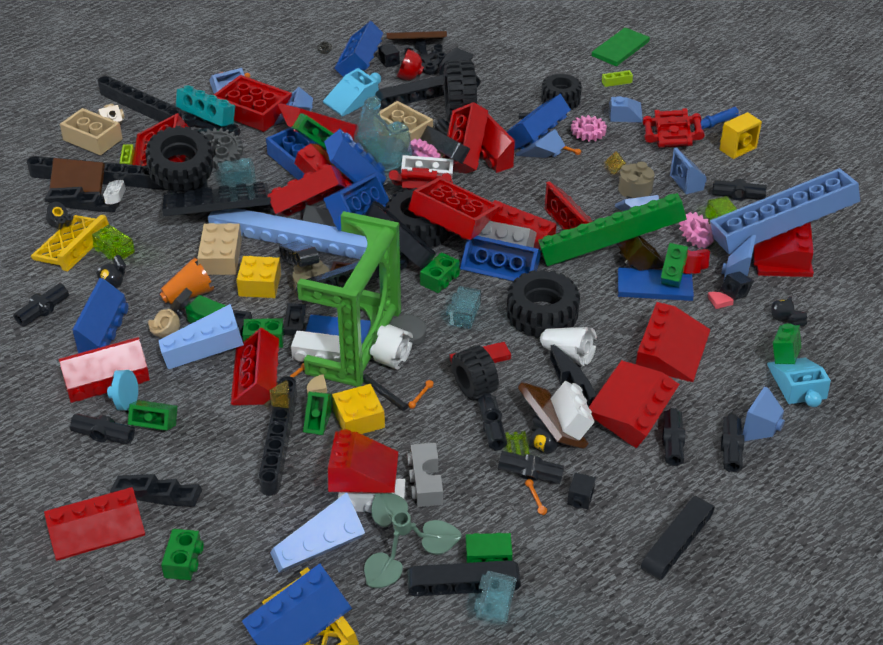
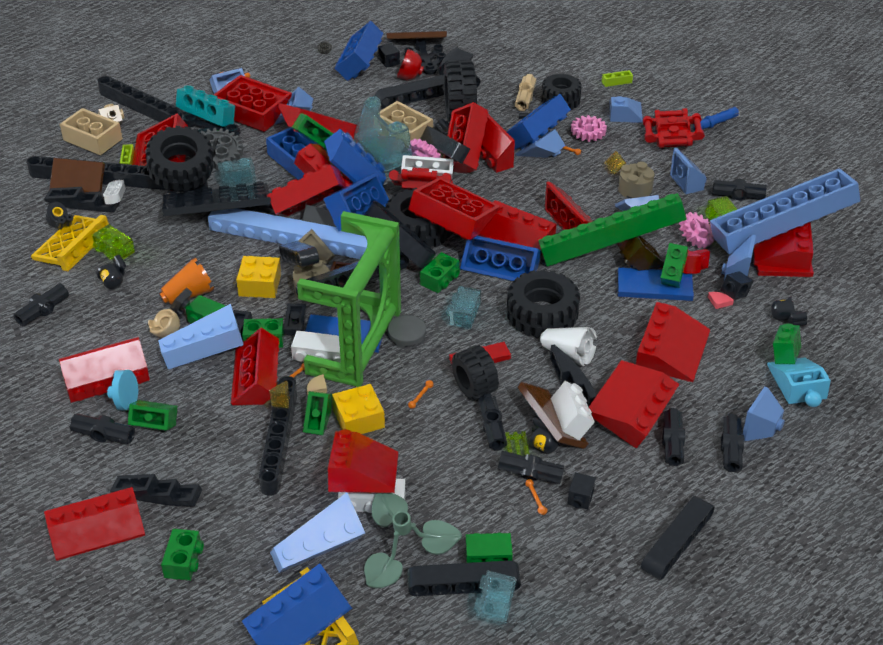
blue slope [72,278,129,354] -> none
tan brick [197,223,242,275] -> none
medium azure slope [323,68,381,116] -> none
black bar [363,374,408,411] -> none
white brick [370,324,413,370] -> none
light grey arch [407,443,443,507] -> none
light grey arch [477,221,537,247] -> none
green tile [592,27,650,67] -> none
yellow brick [719,112,762,159] -> none
none -> dark tan tile [299,229,335,265]
none -> tan piece [515,74,536,111]

